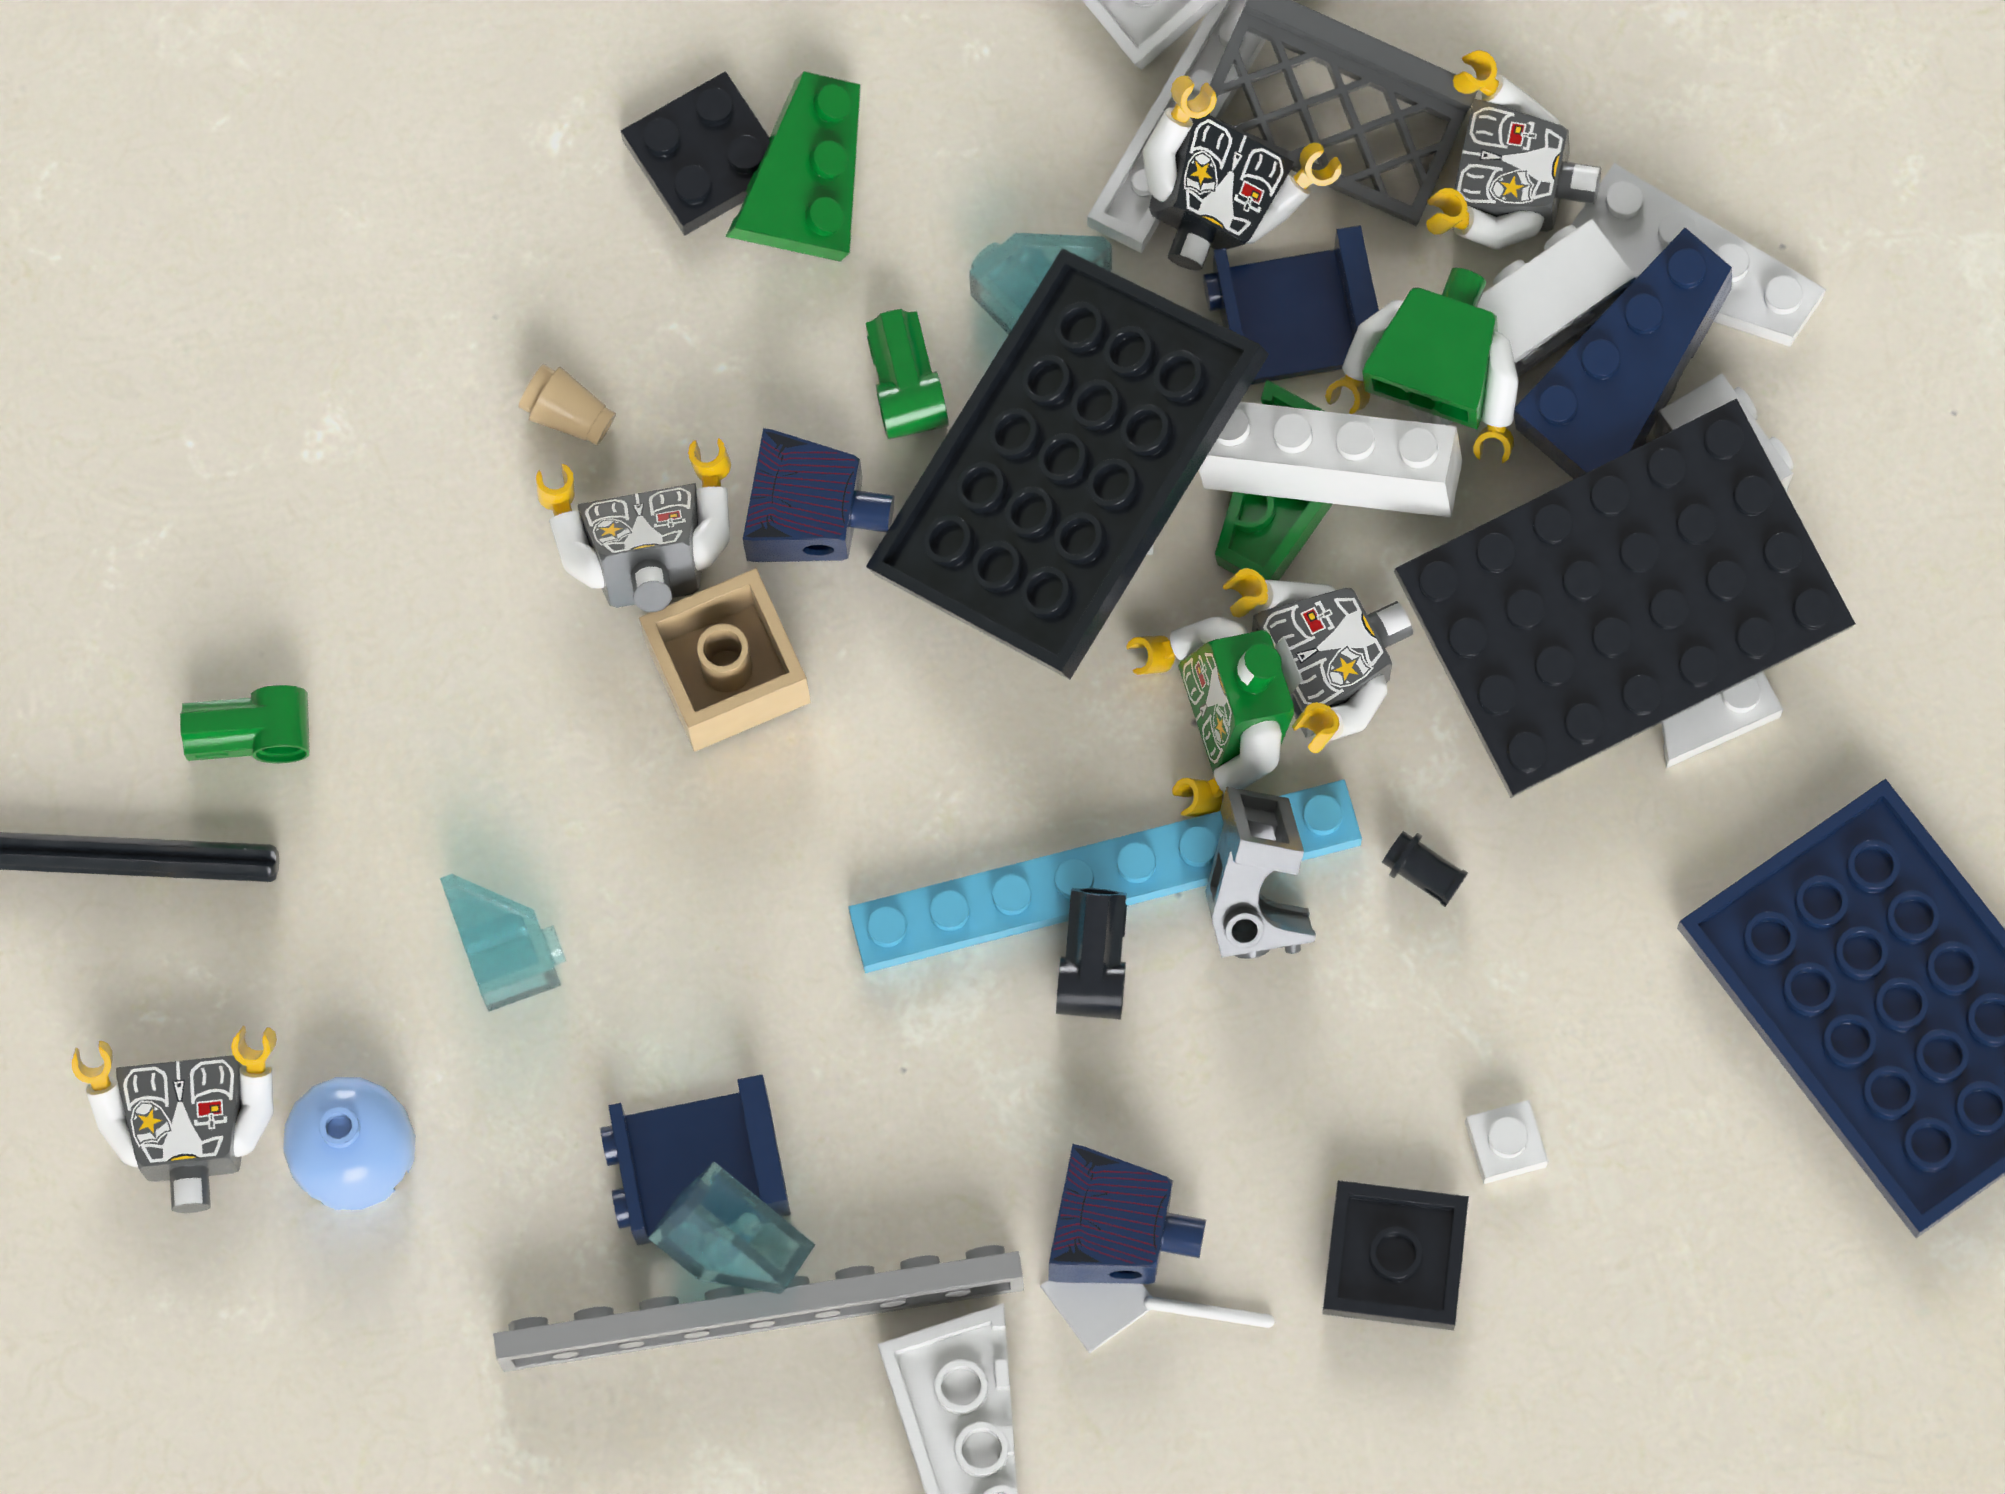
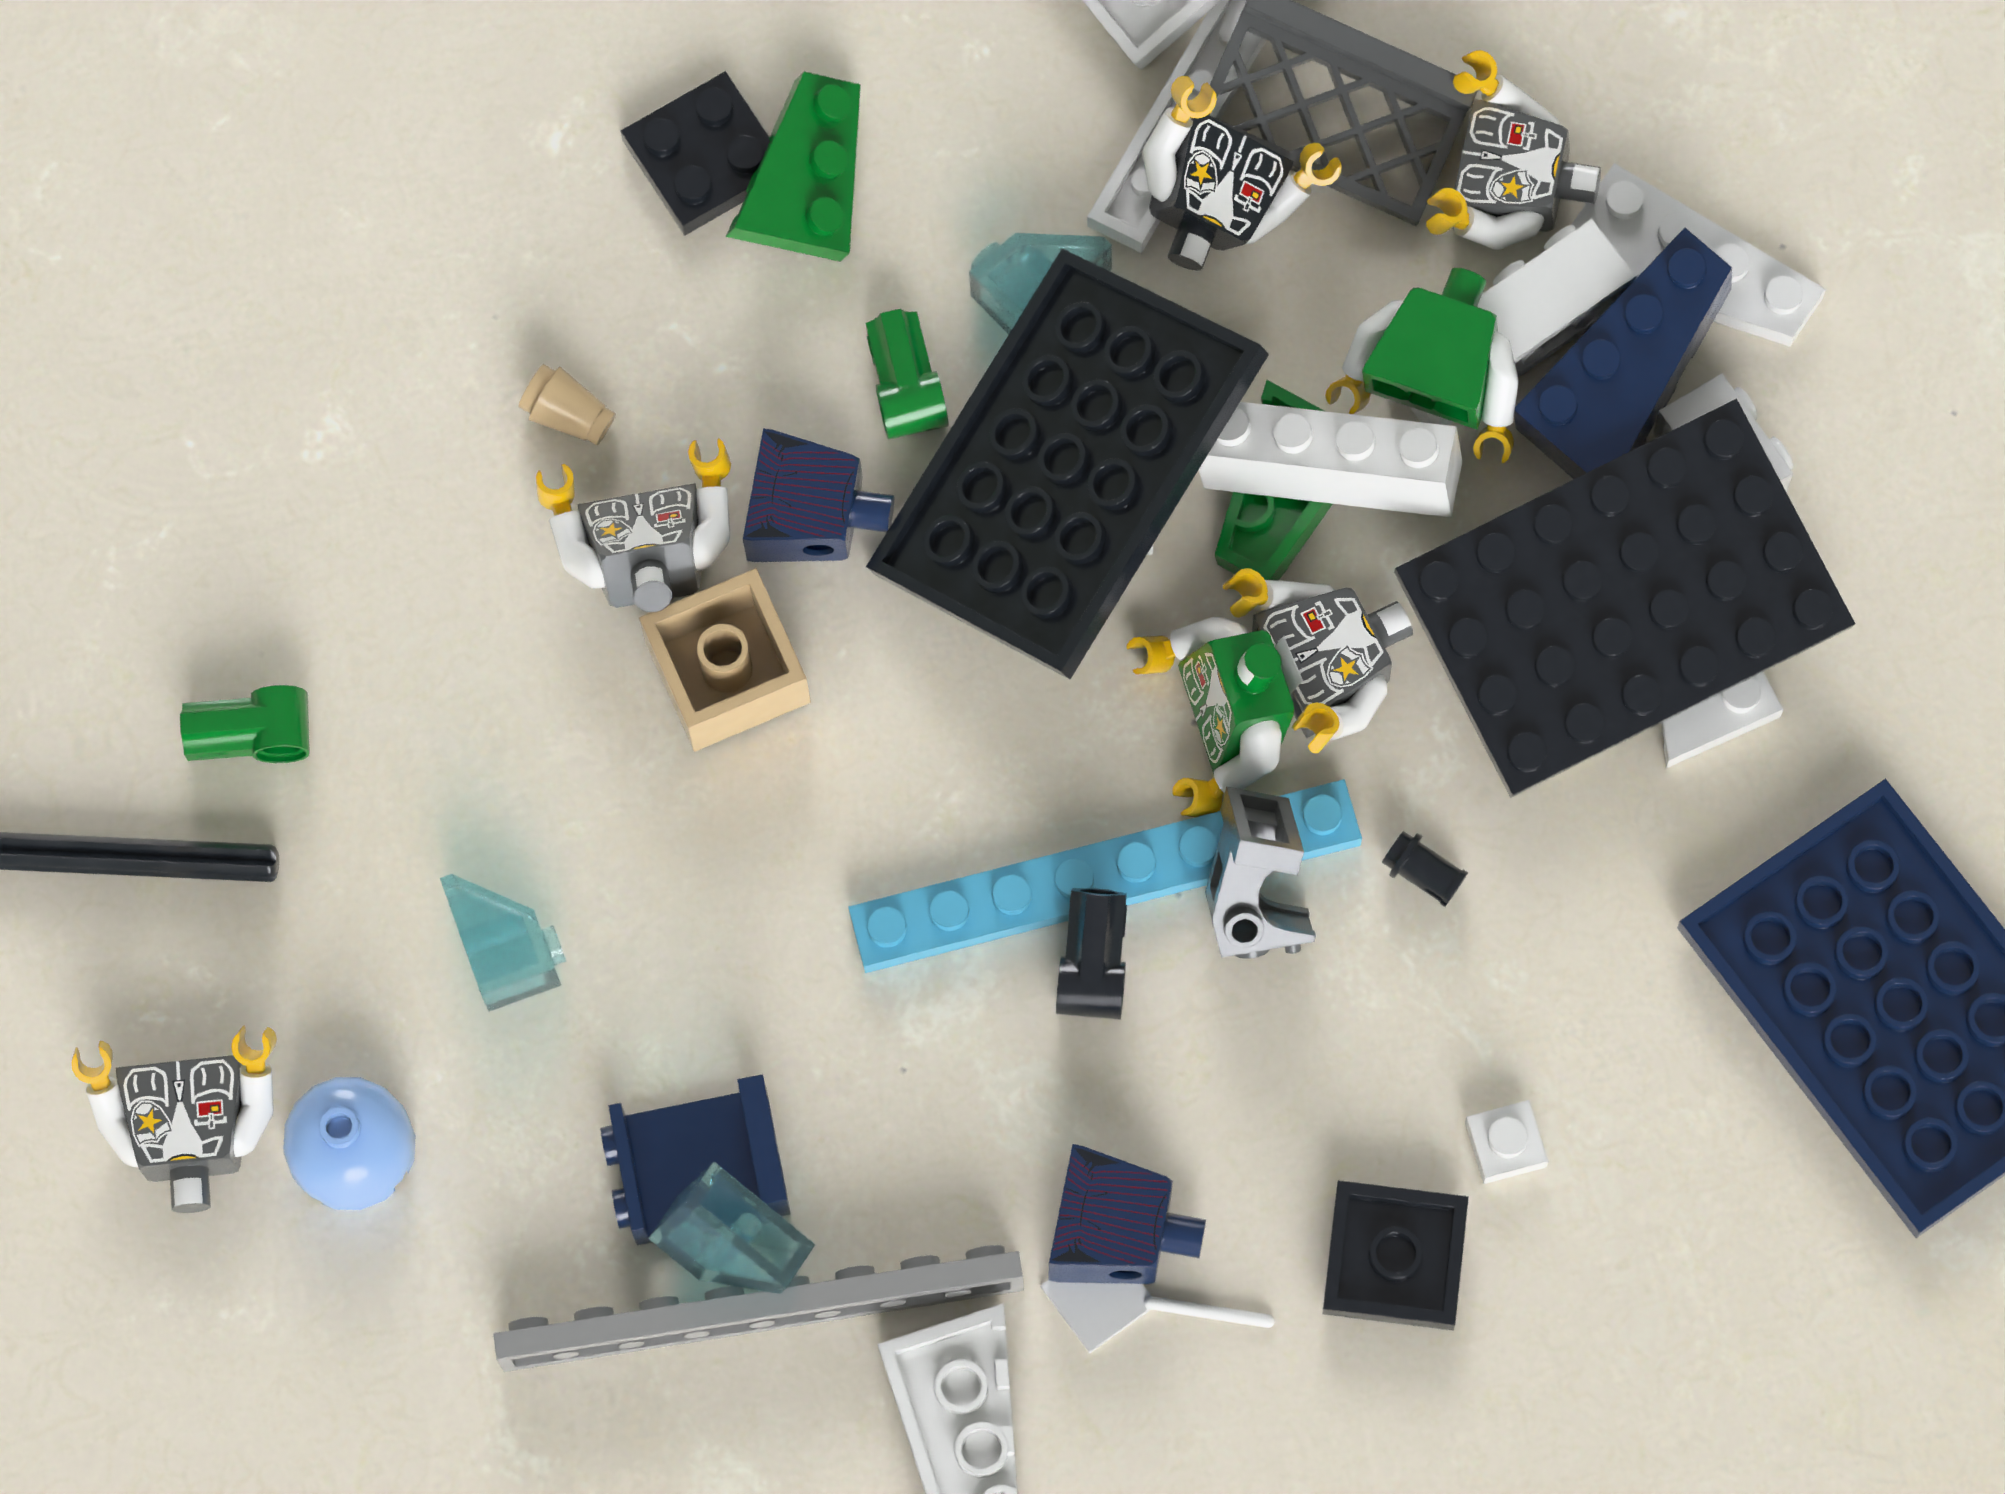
dark blue panel [1203,225,1379,385] -> none

